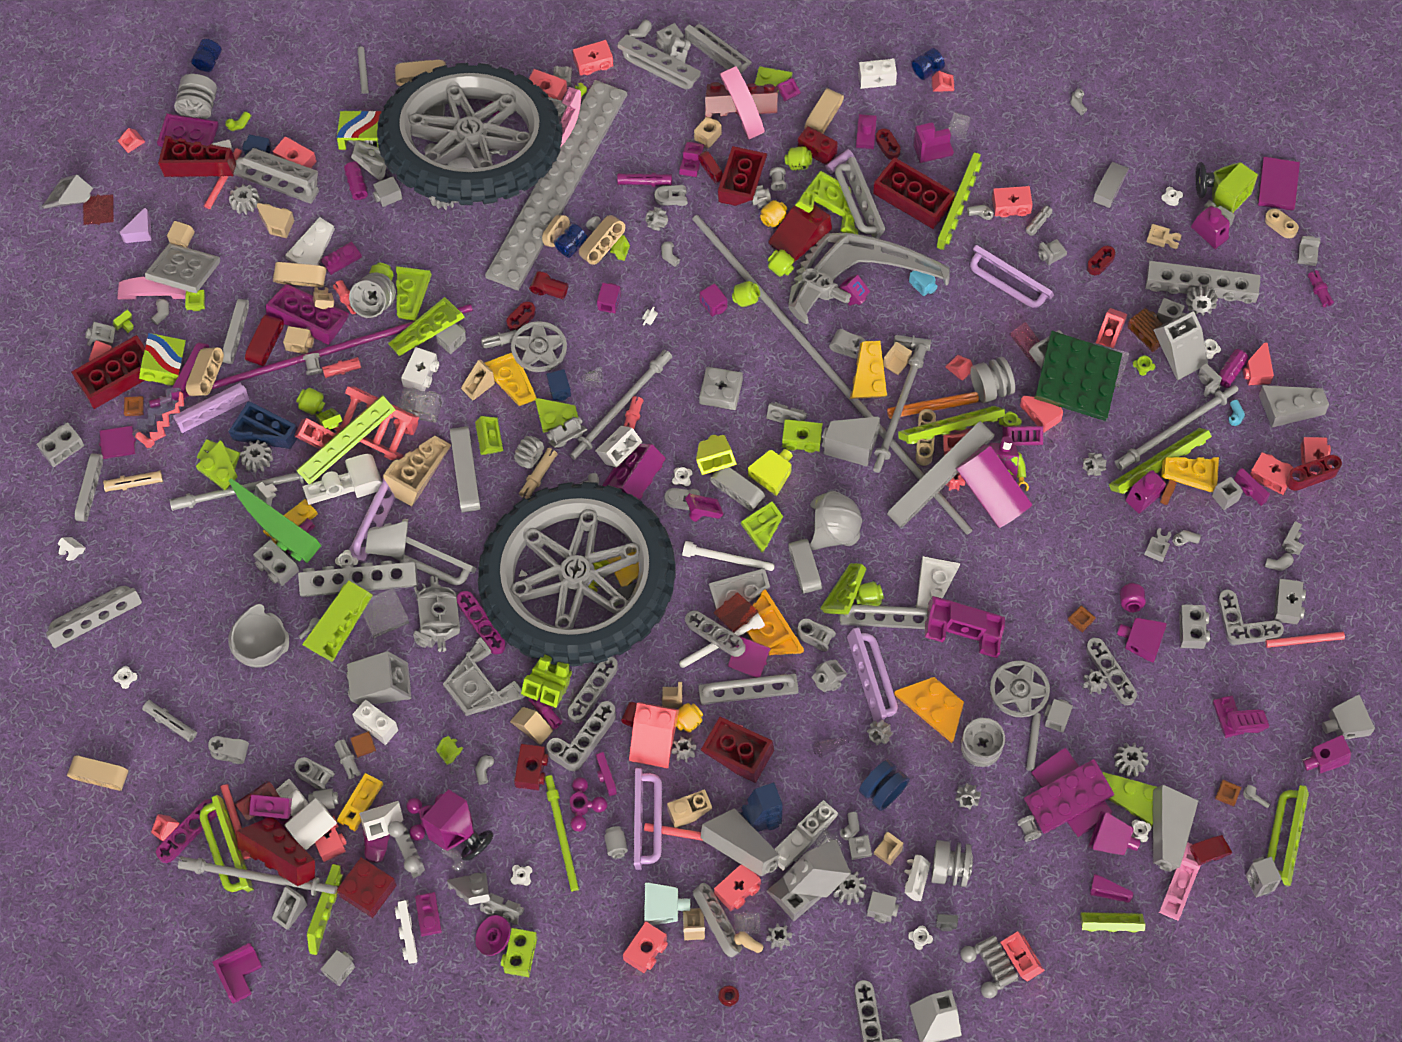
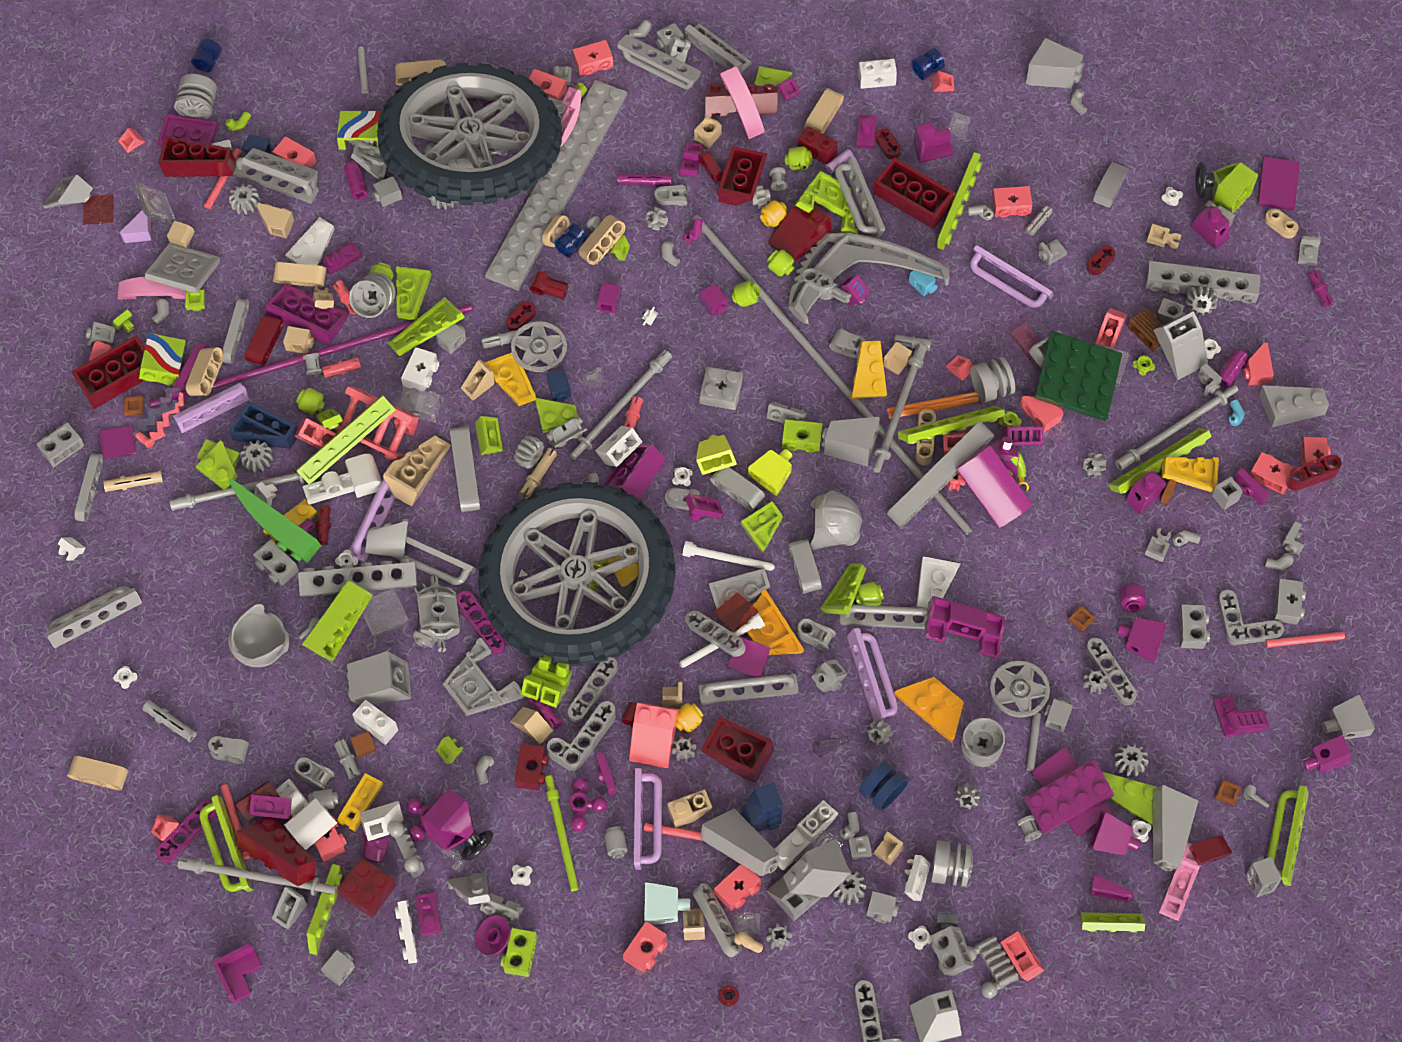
none -> clear plate [135,183,176,224]
none -> dark red pin [315,505,331,545]
none -> magenta arm [684,219,703,243]
none -> light grey brick [930,926,974,976]
none -> light grey slope [1026,38,1084,88]

